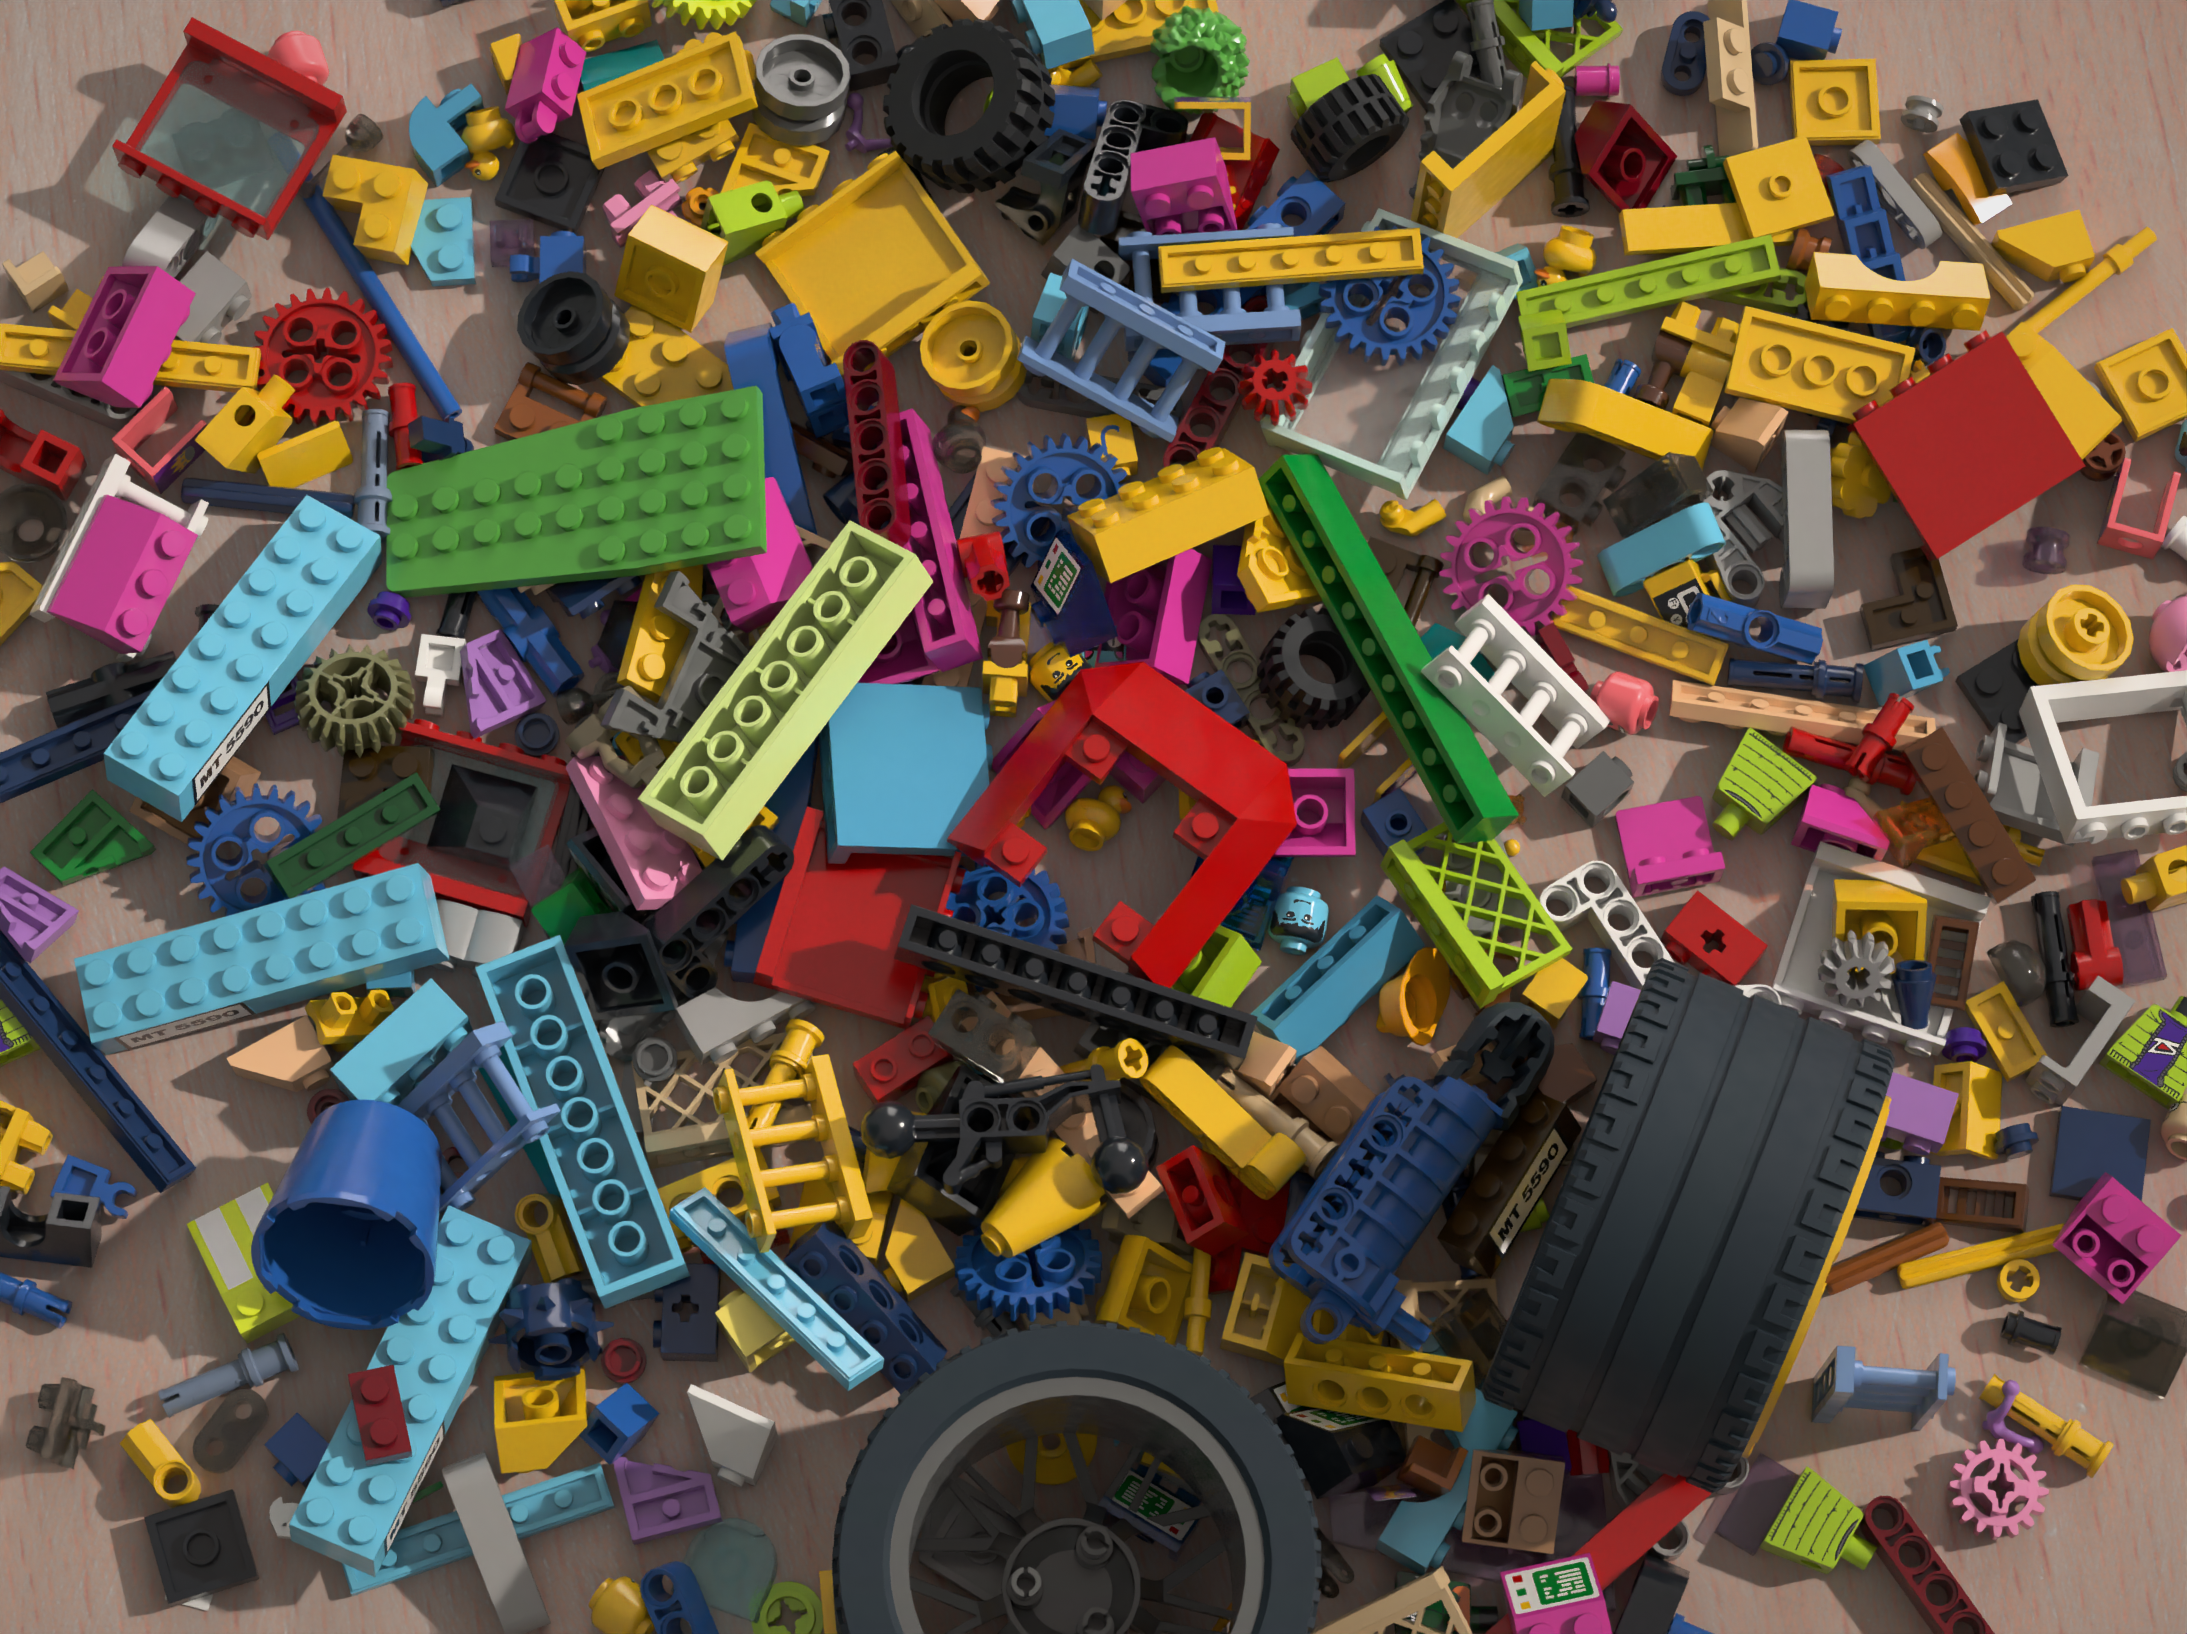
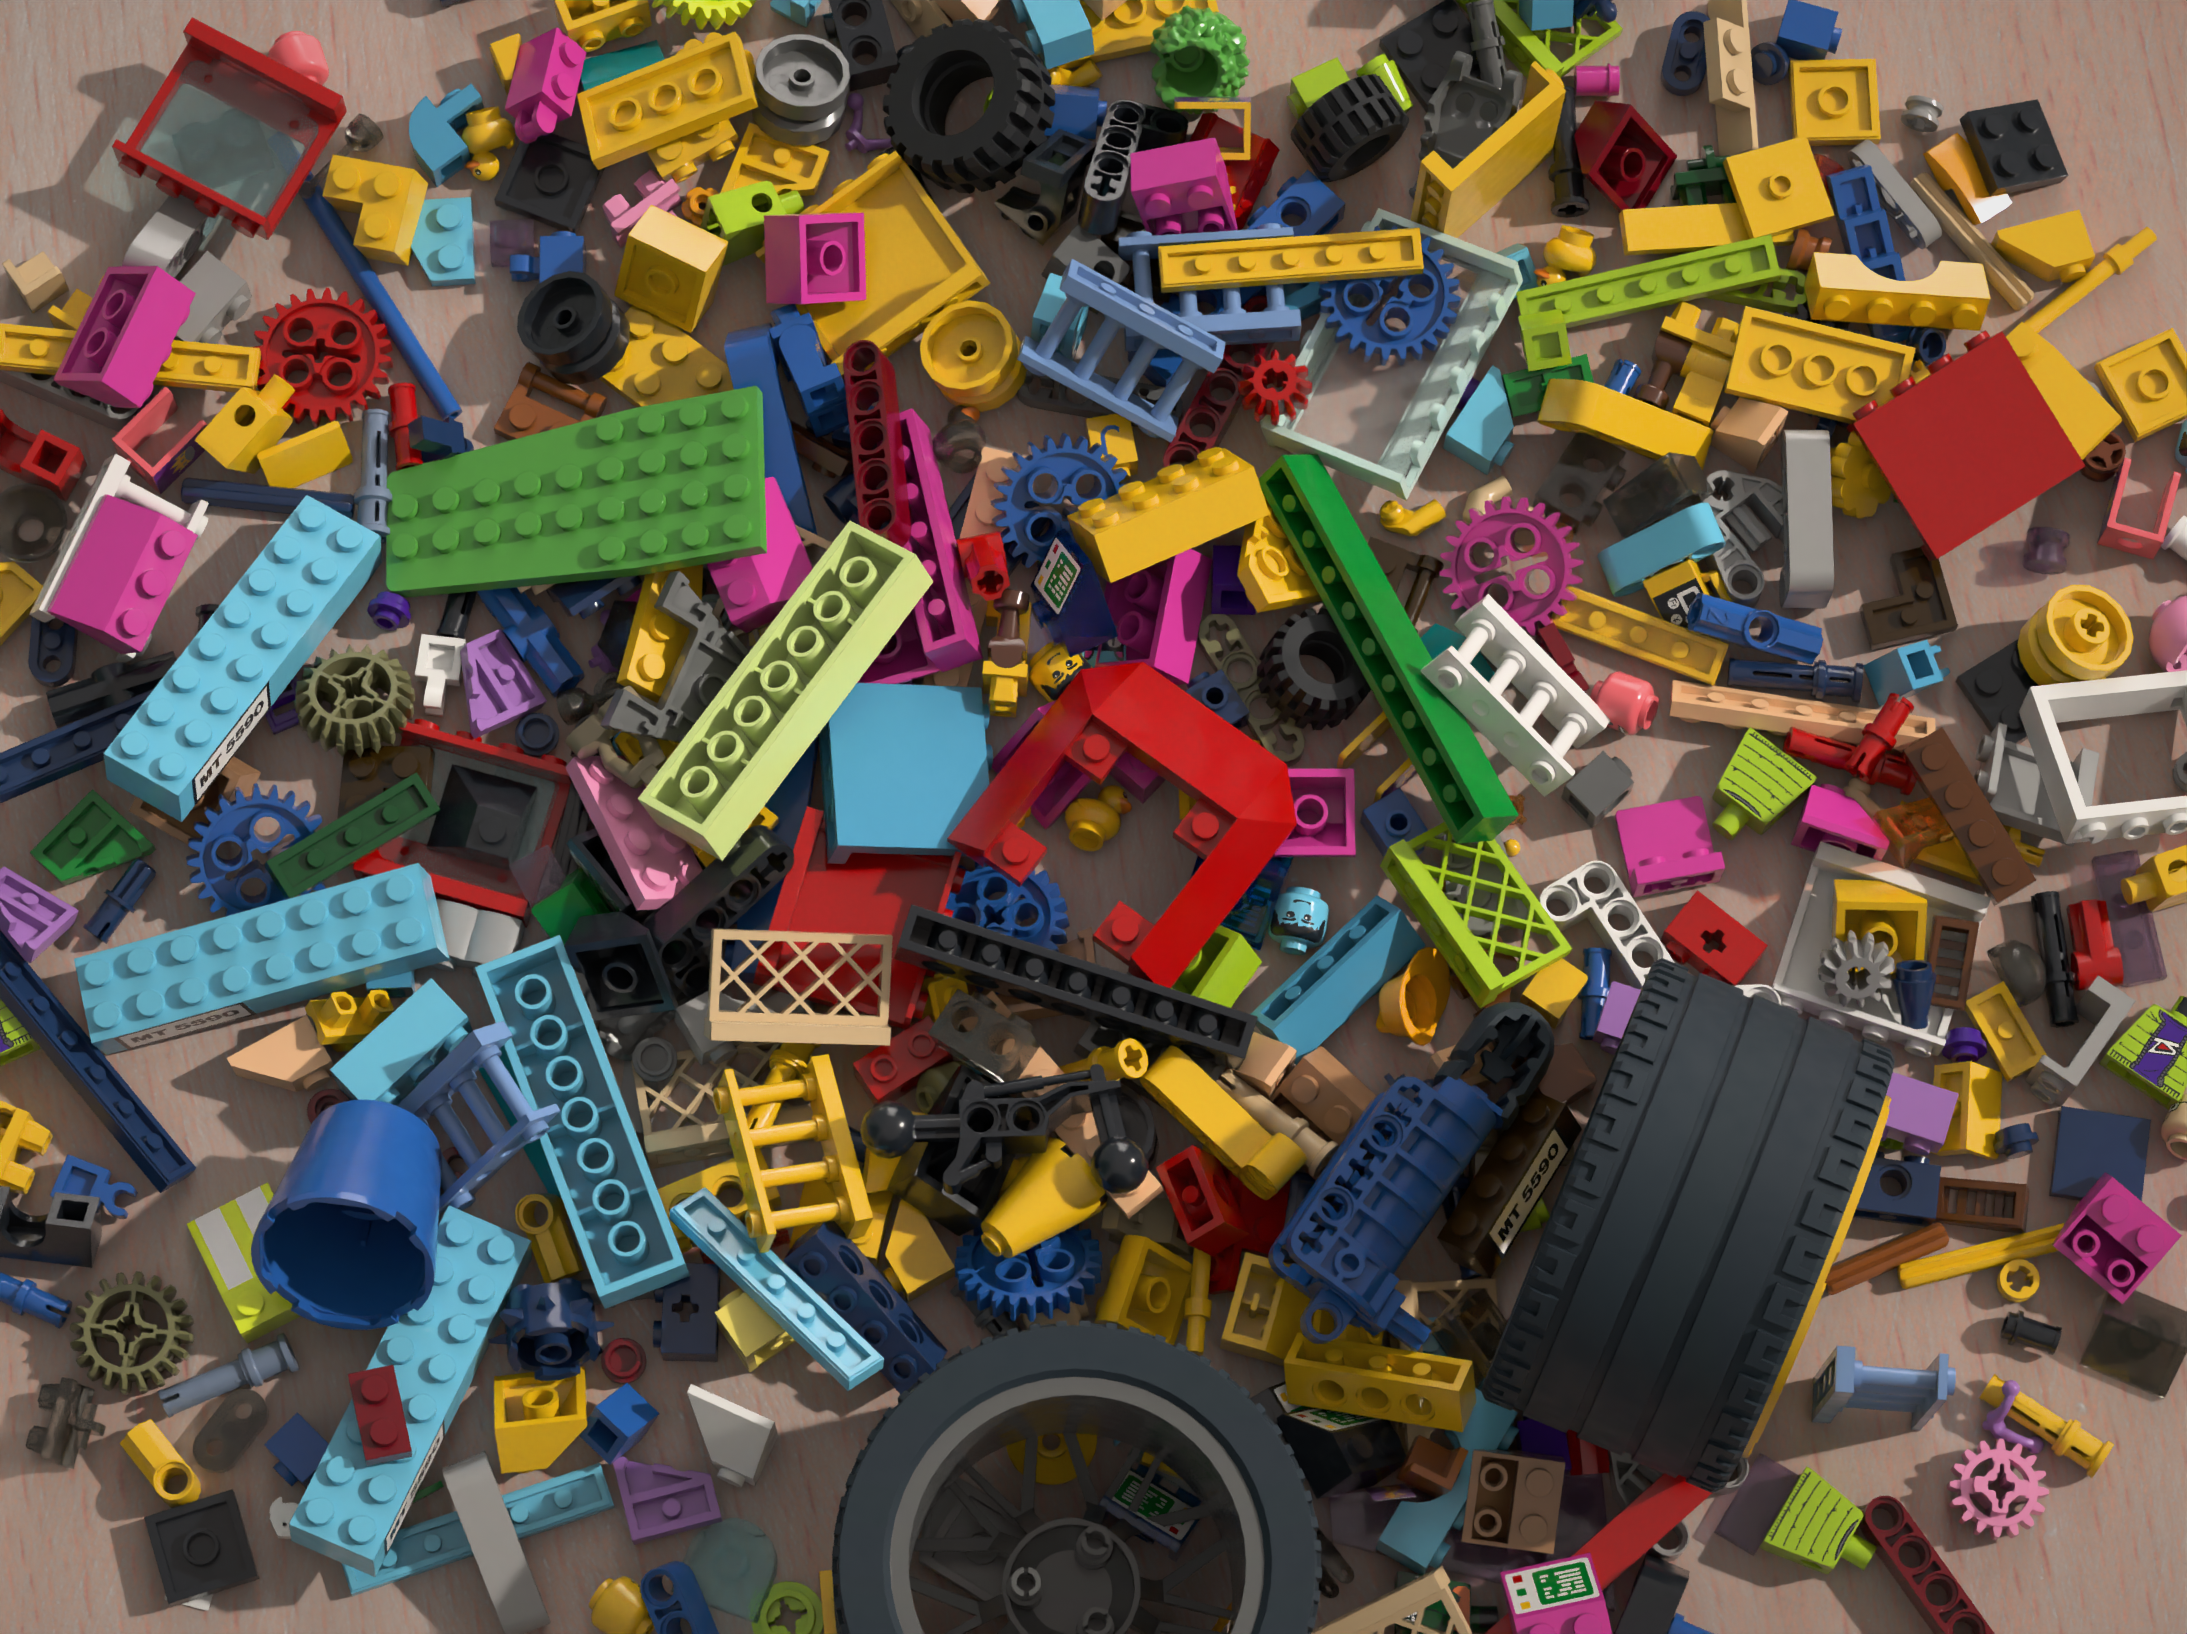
none -> dark blue plate [28,616,78,687]
none -> olive gear [70,1271,194,1395]
none -> dark blue axle [83,859,156,944]
none -> tan fence [704,929,893,1046]
none -> dark pink slope [764,213,866,304]

